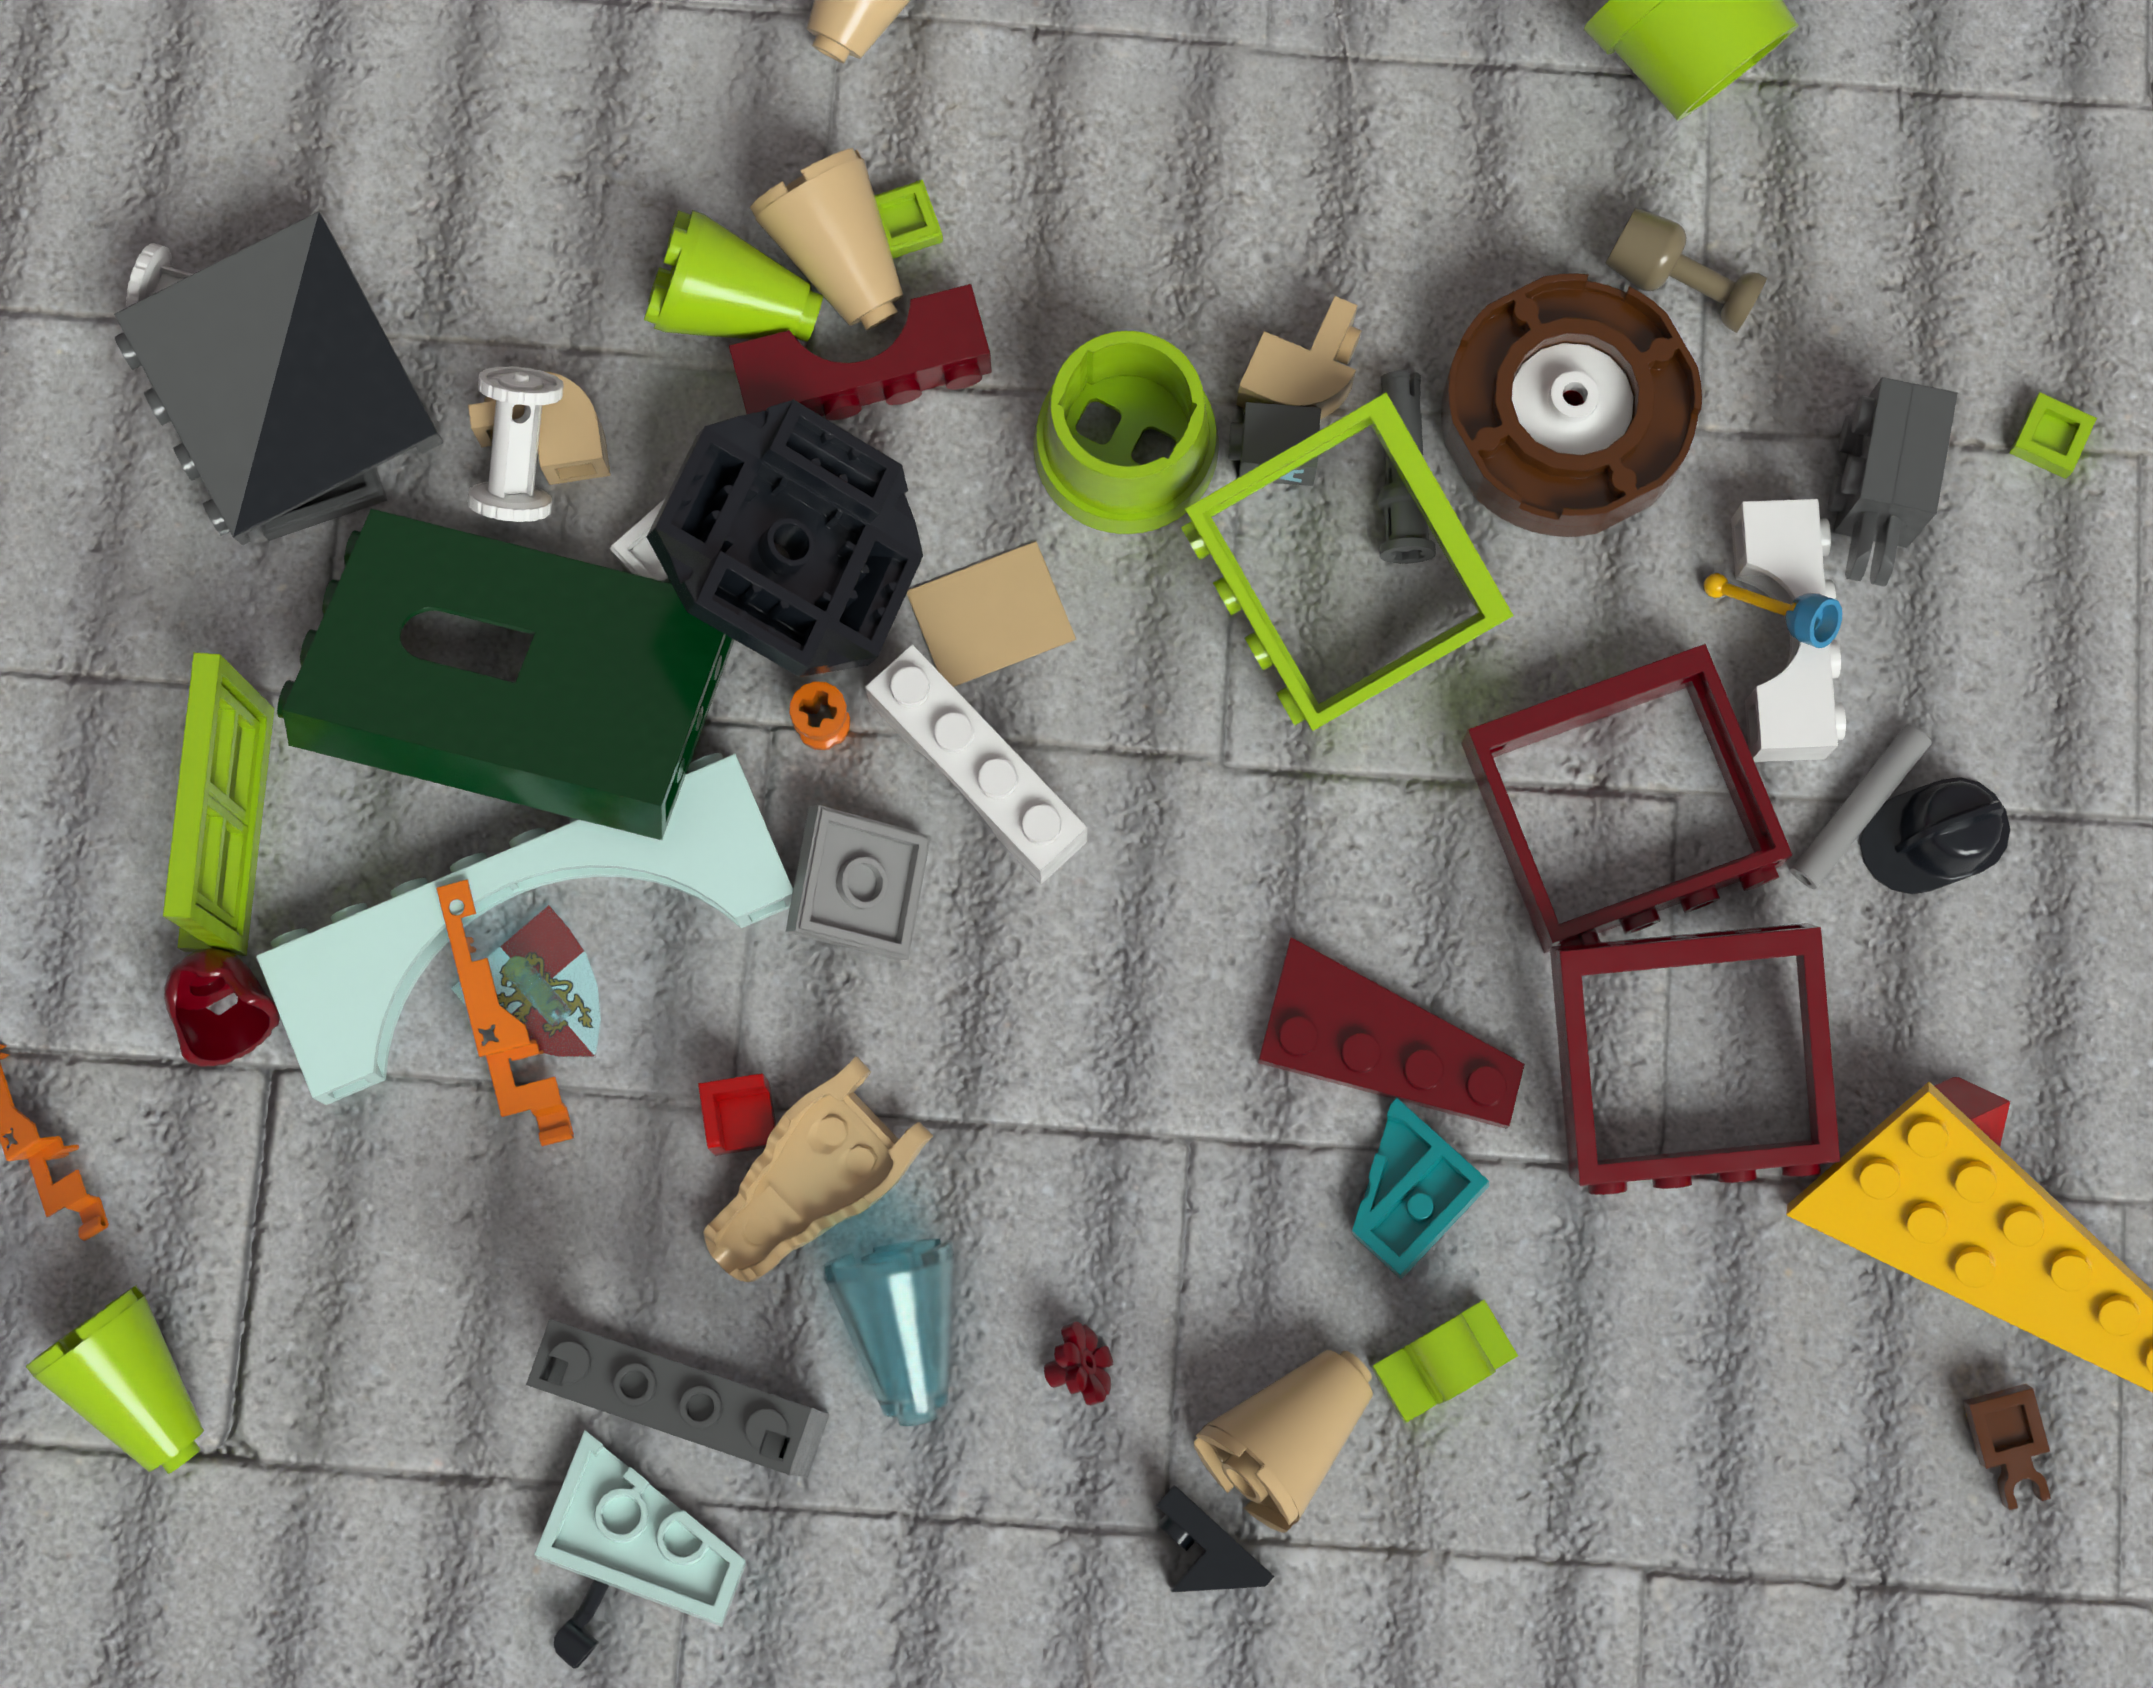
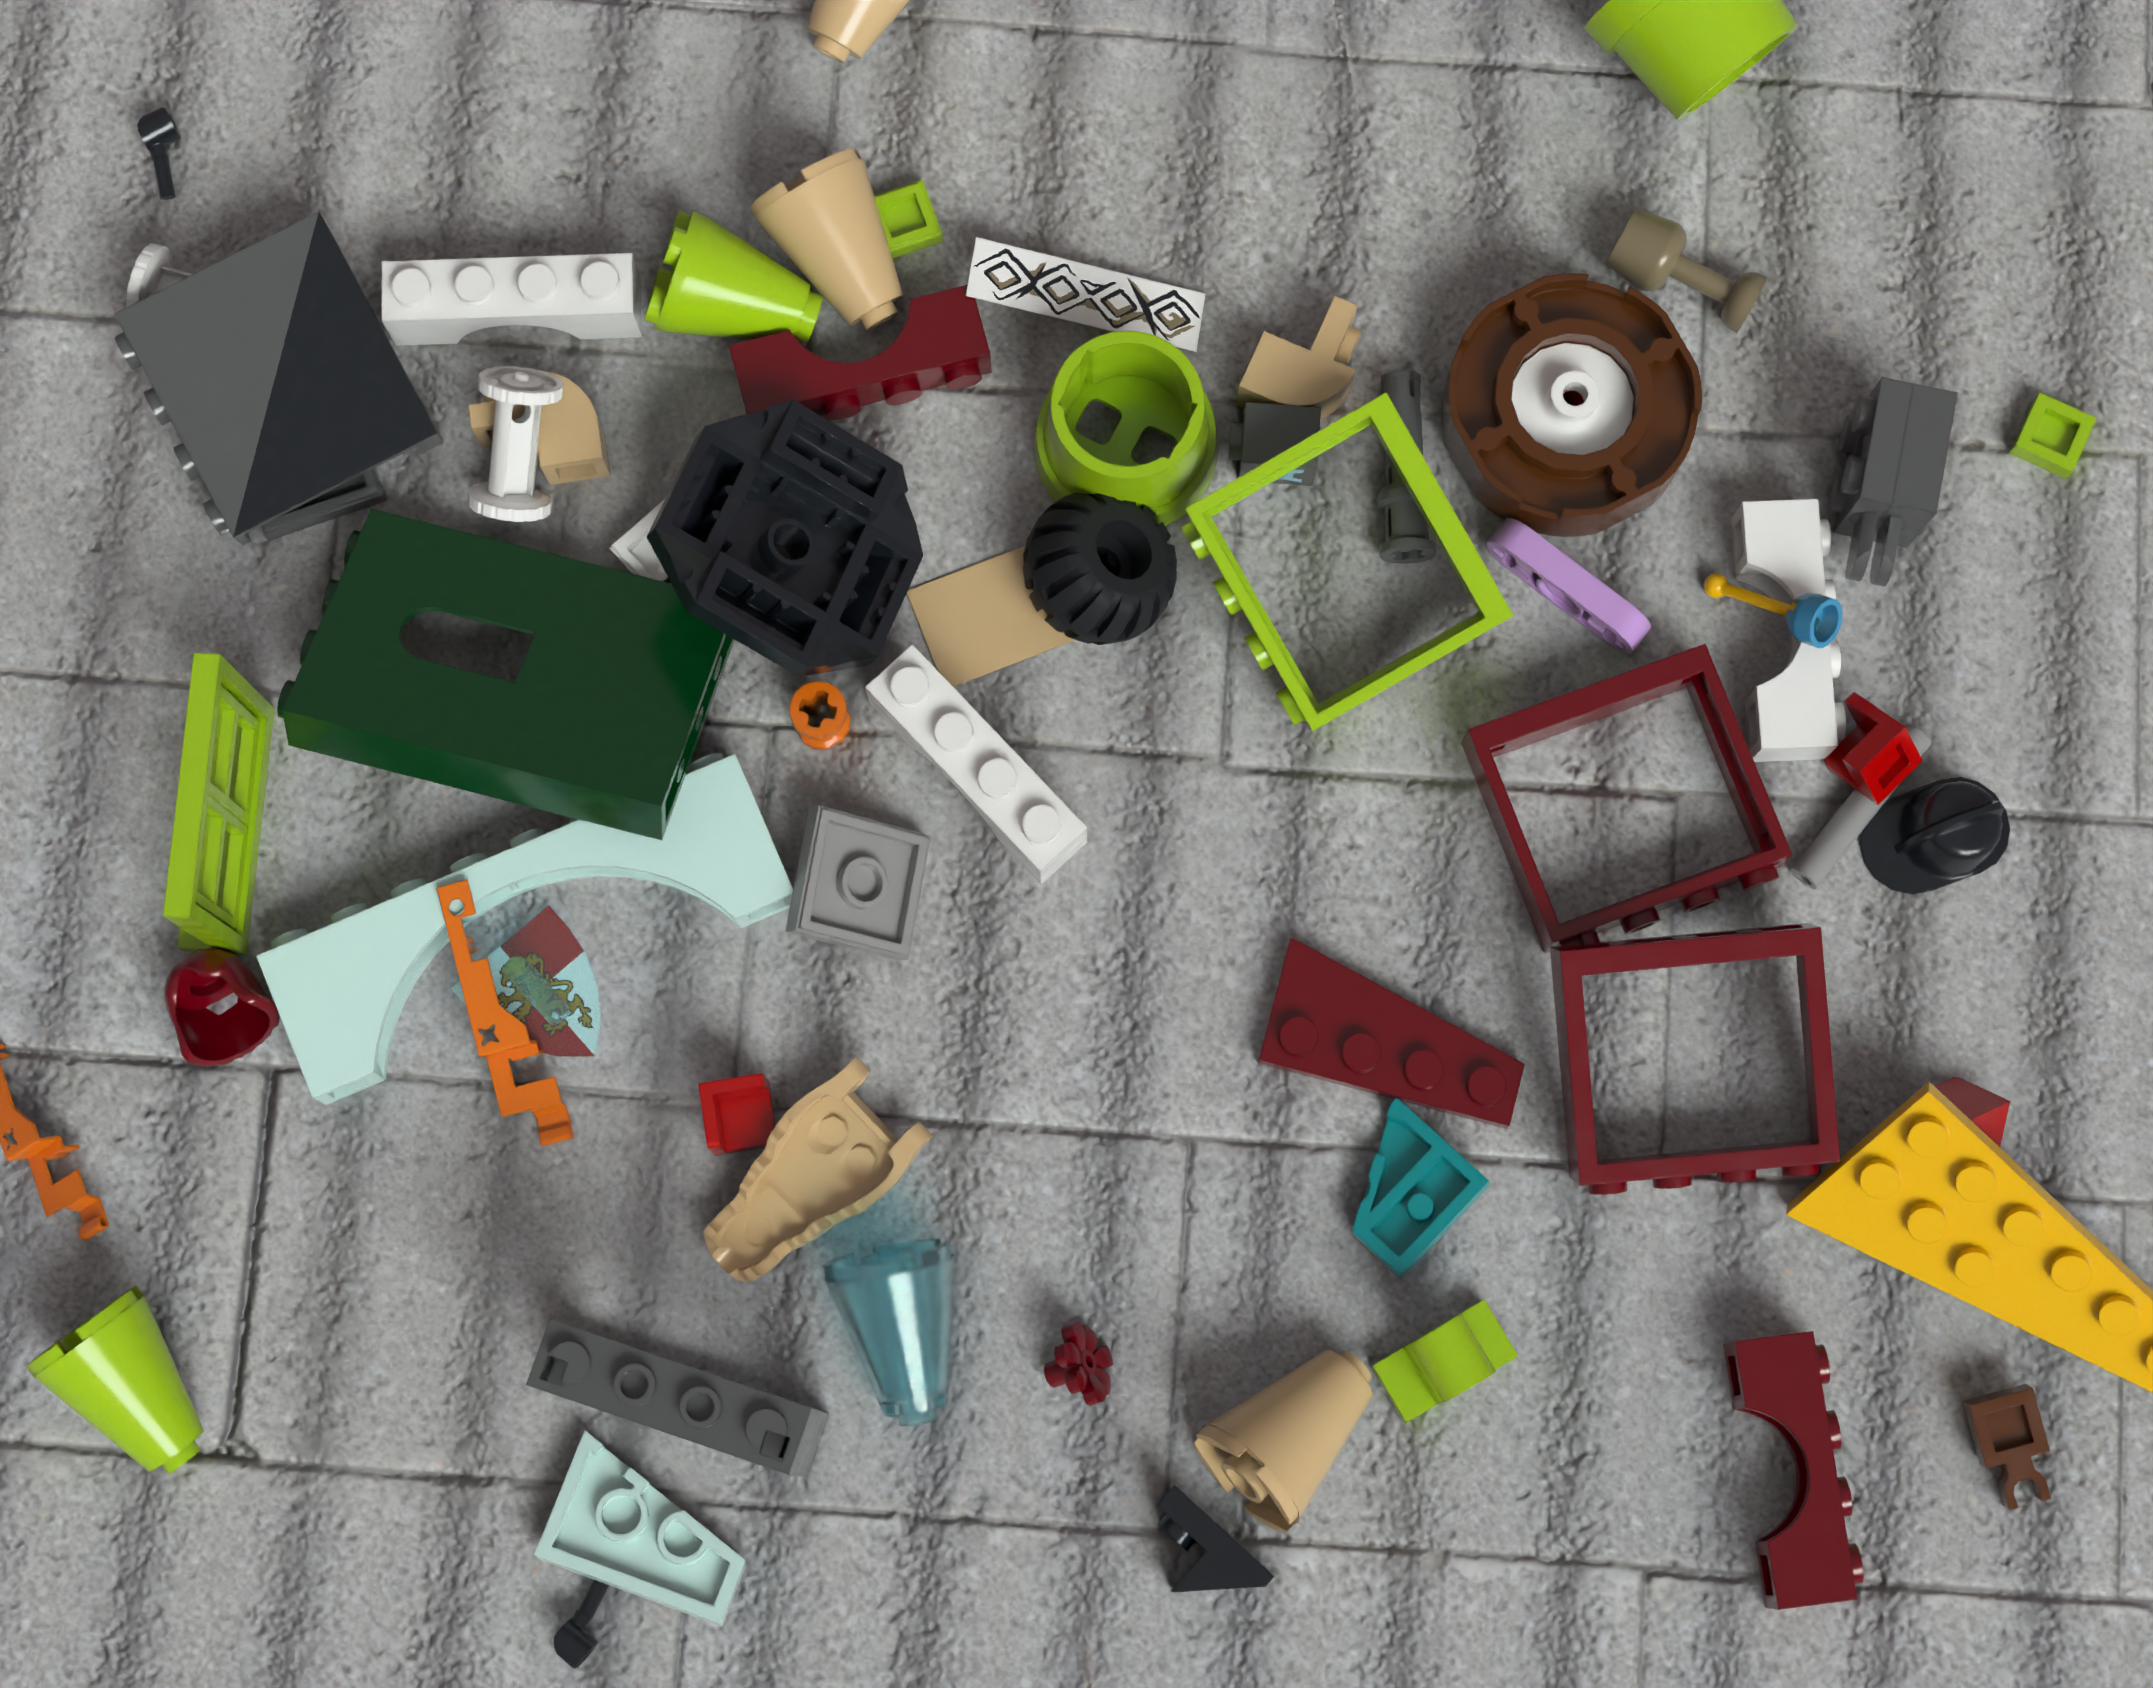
none -> black hand [137,108,181,200]
none -> white arch [382,253,642,346]
none -> white sticker [966,237,1206,352]
none -> black wheel [1023,493,1177,645]
none -> lavender beam [1486,518,1651,655]
none -> dark red arch [1723,1331,1864,1610]
none -> red panel [1824,692,1923,805]

